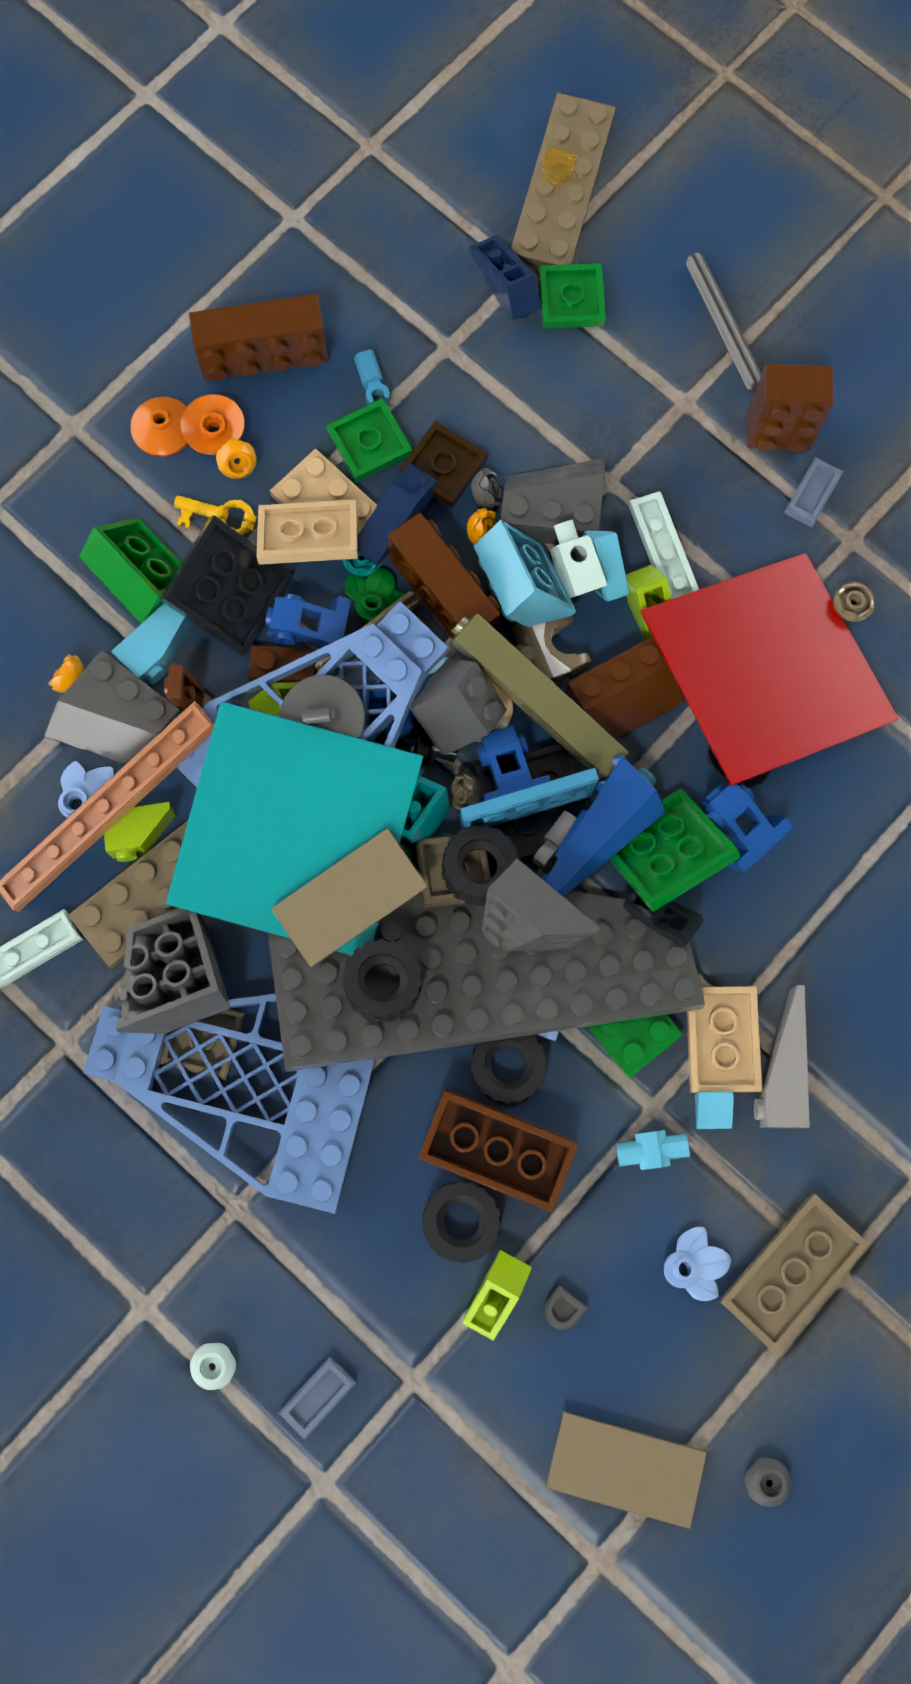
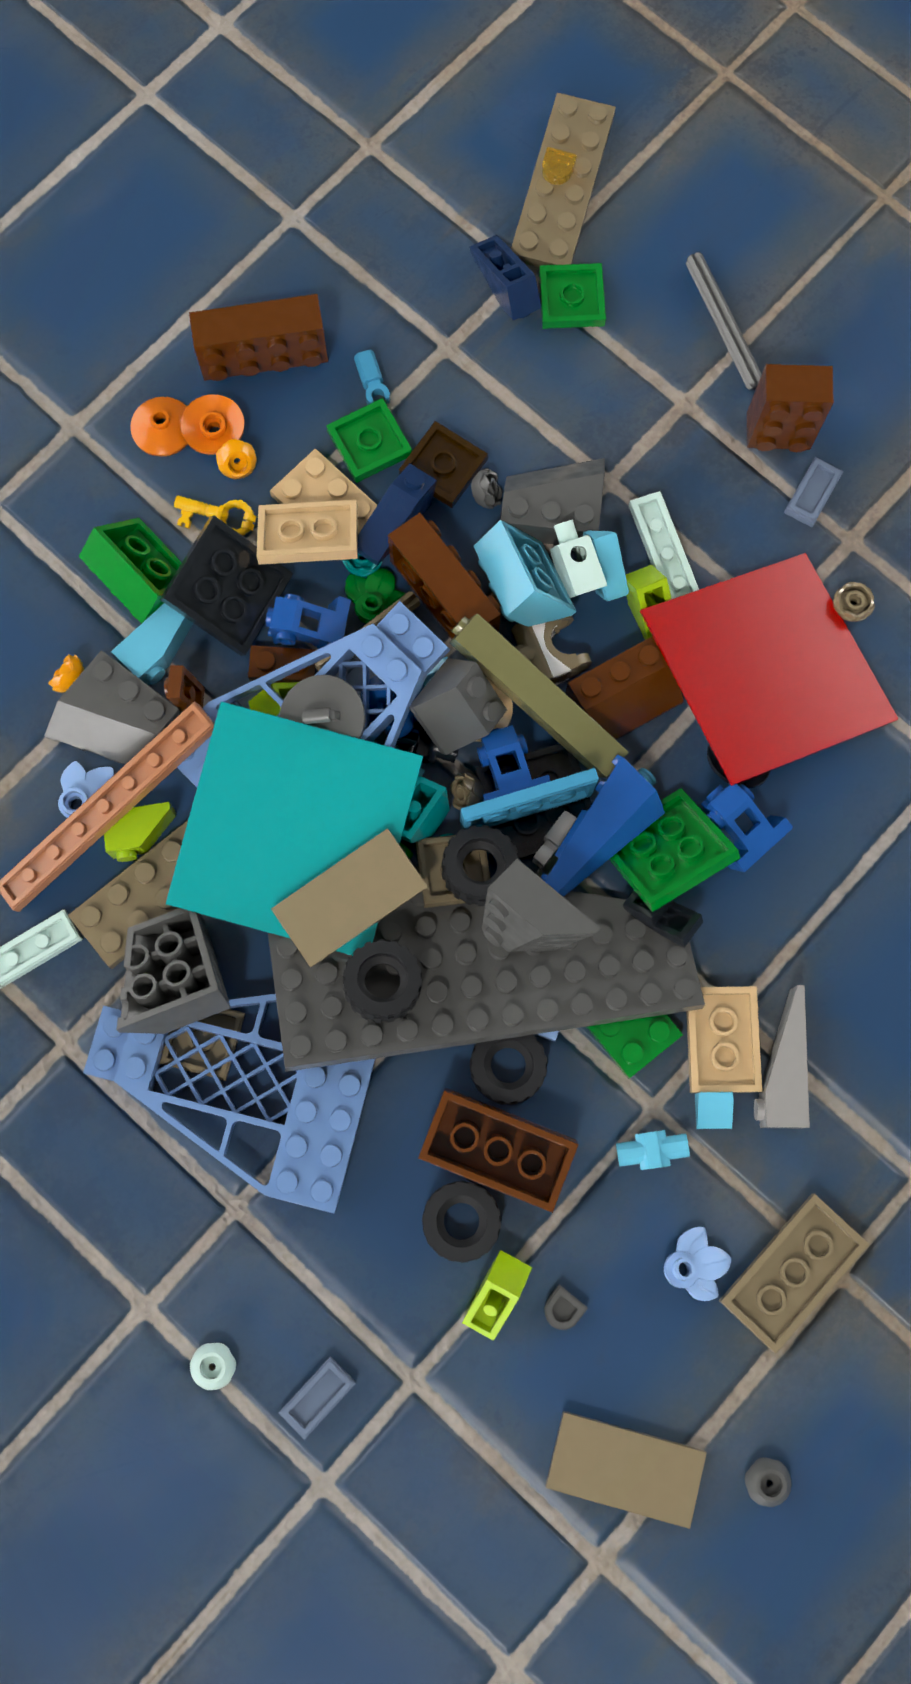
light orange plate [467,508,497,545] -> none

